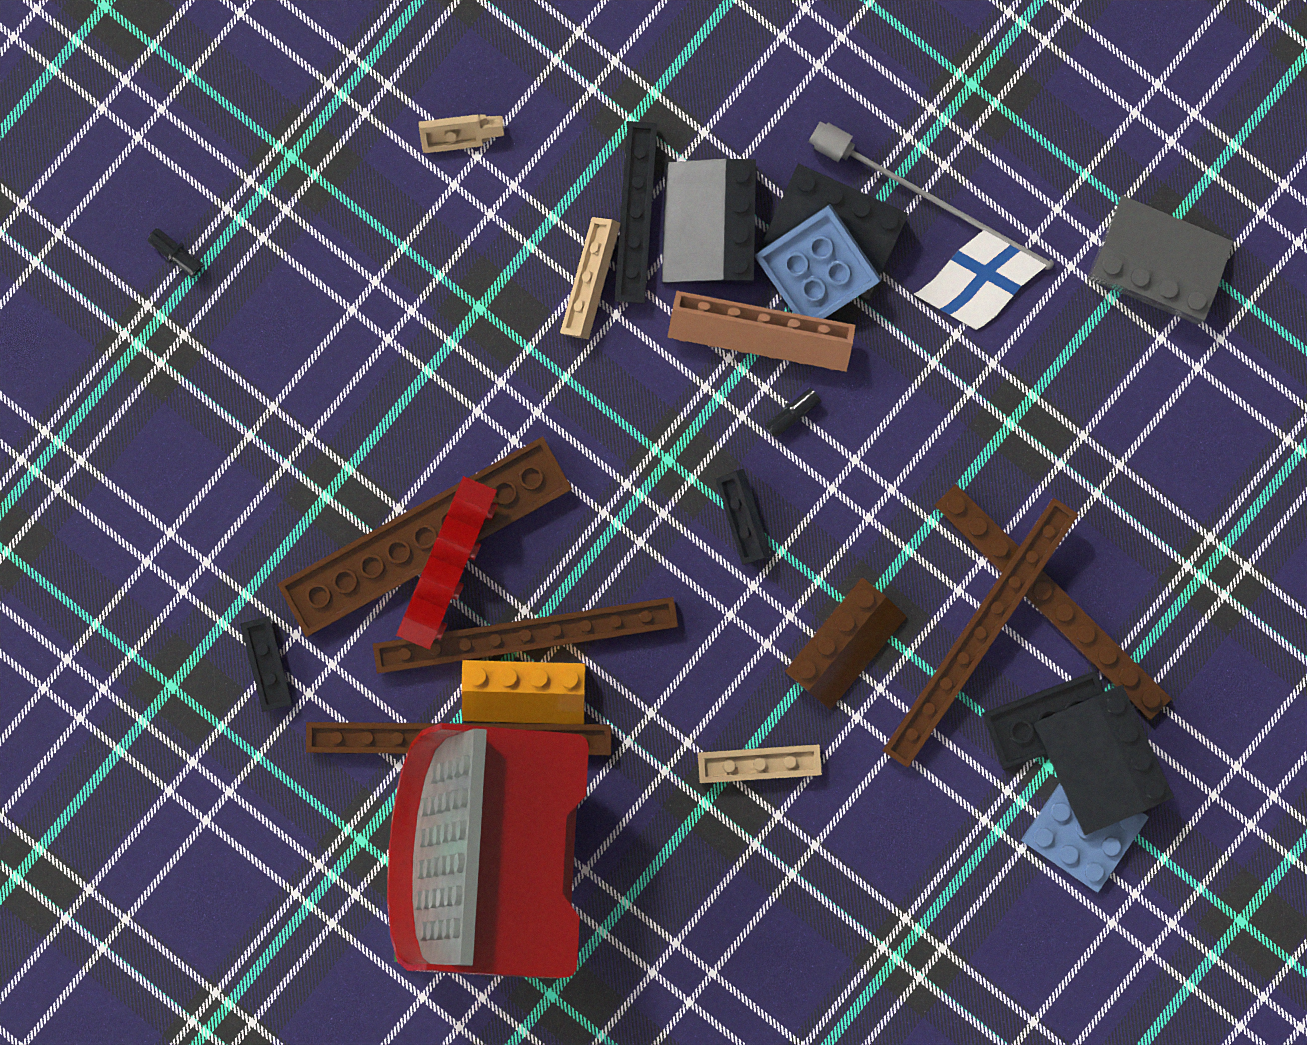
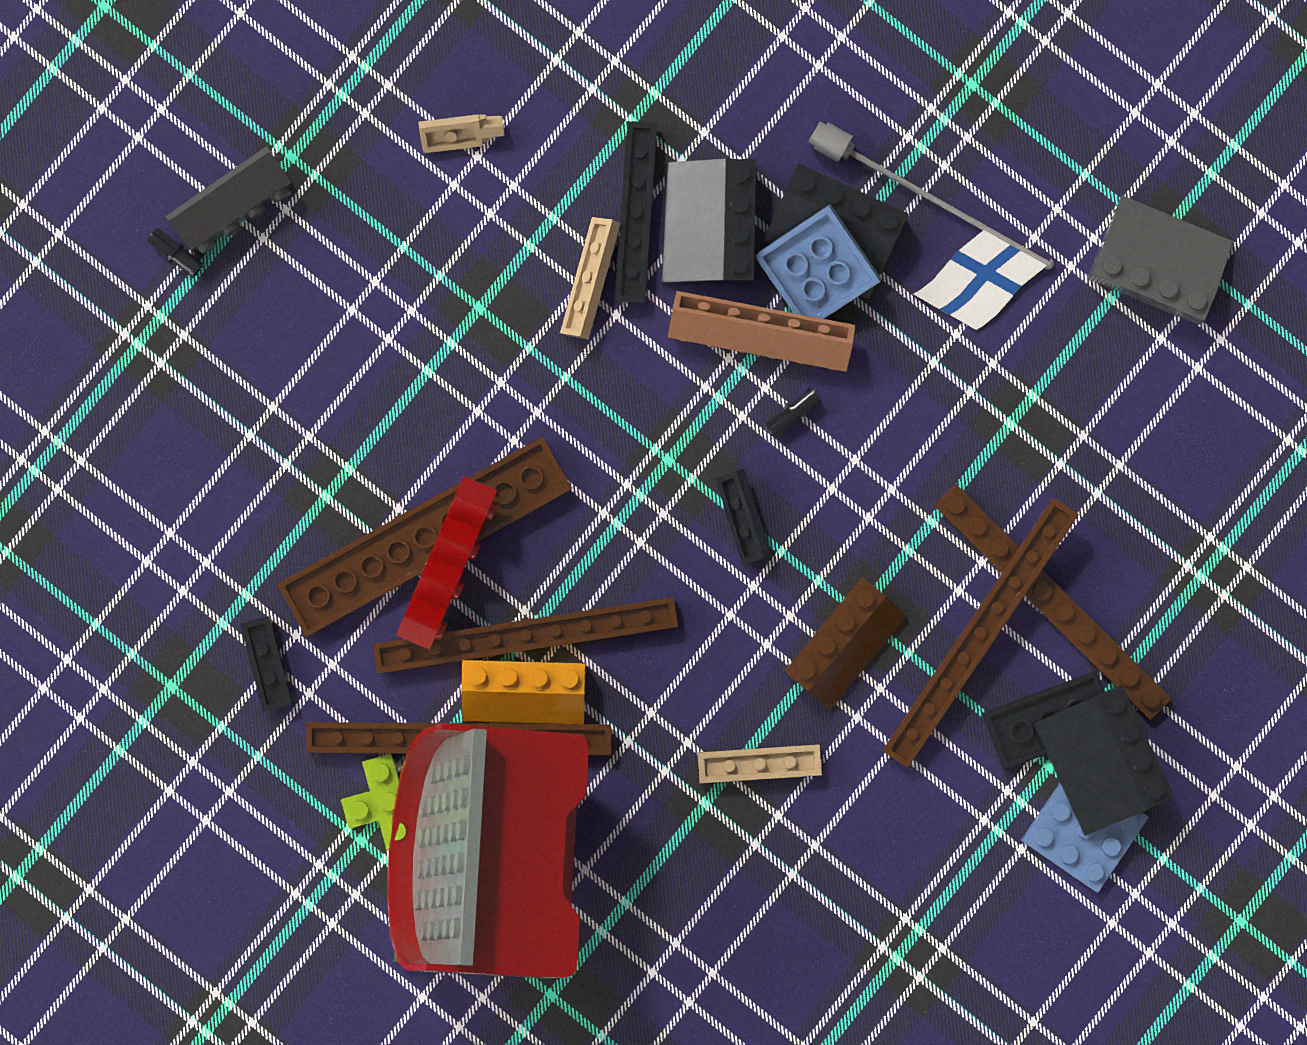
none -> dark grey slope [165,147,294,255]
none -> lime plate [341,753,406,850]

